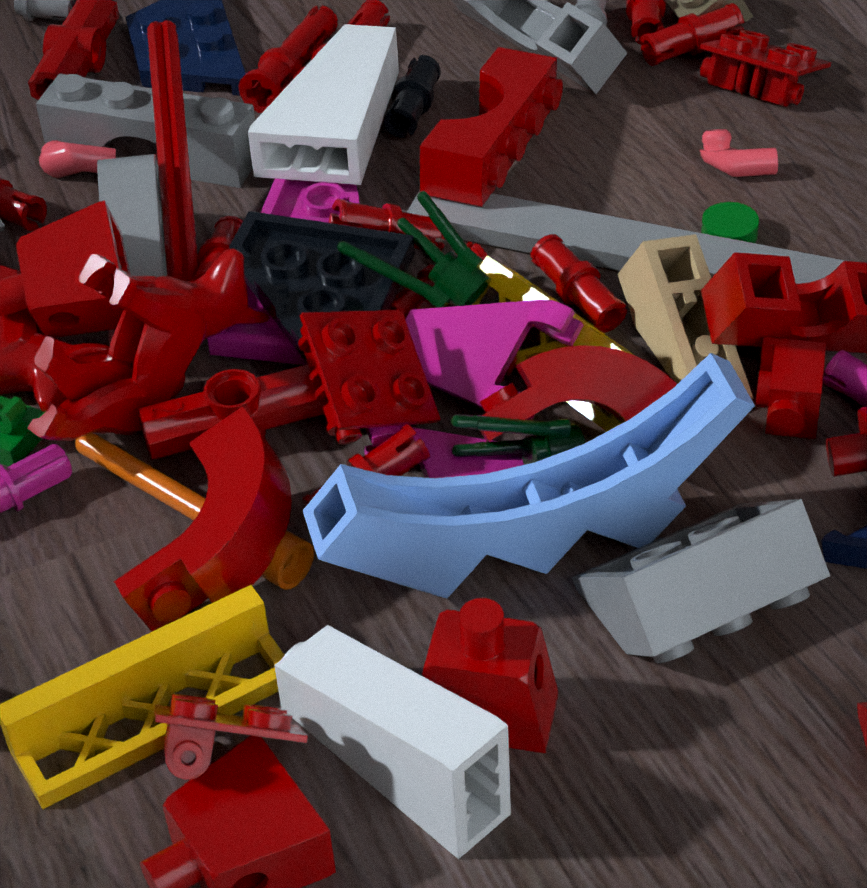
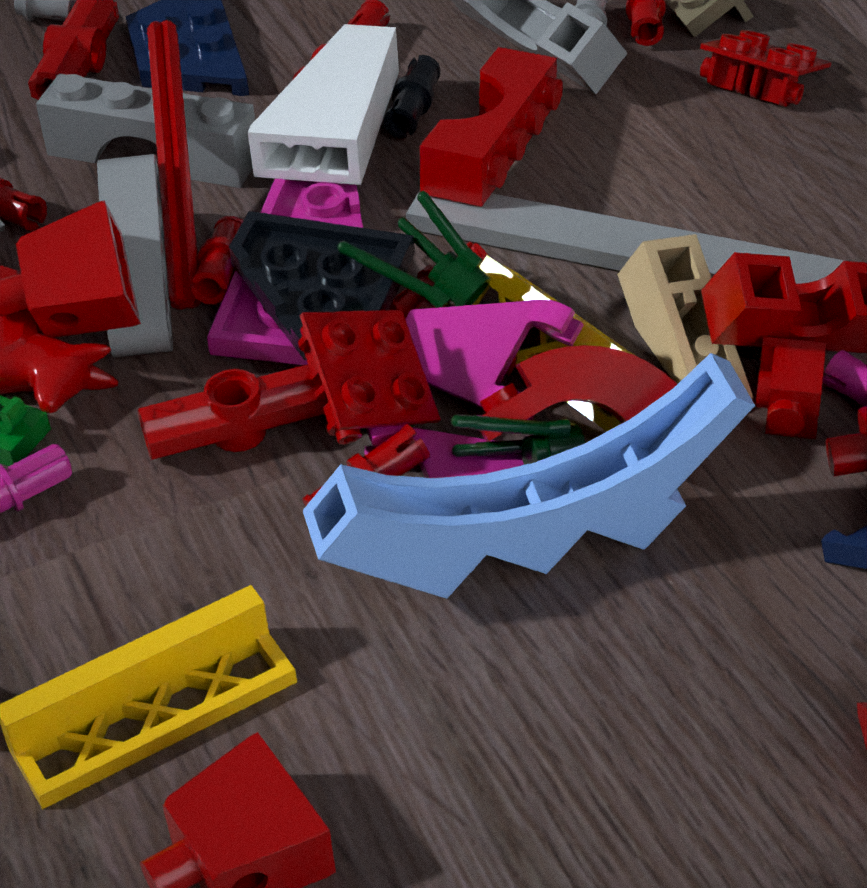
red animal [28,248,270,441] -> none
coral arm [39,140,116,178] -> none
orange piece [75,433,314,590] -> none
red arch [114,406,292,632] -> none
red hinge [154,694,308,780] -> none
red pin [238,5,338,113] -> none
white slope [274,625,511,860] -> none
red pin [329,198,446,251] -> none
red torso [422,598,558,754] -> none
red pin [530,234,627,333] -> none
light grey slope [572,499,830,663] -> none
red pin [640,3,744,66] -> none
coral arm [700,129,778,177] -> none
green tile [701,202,759,243] -> none

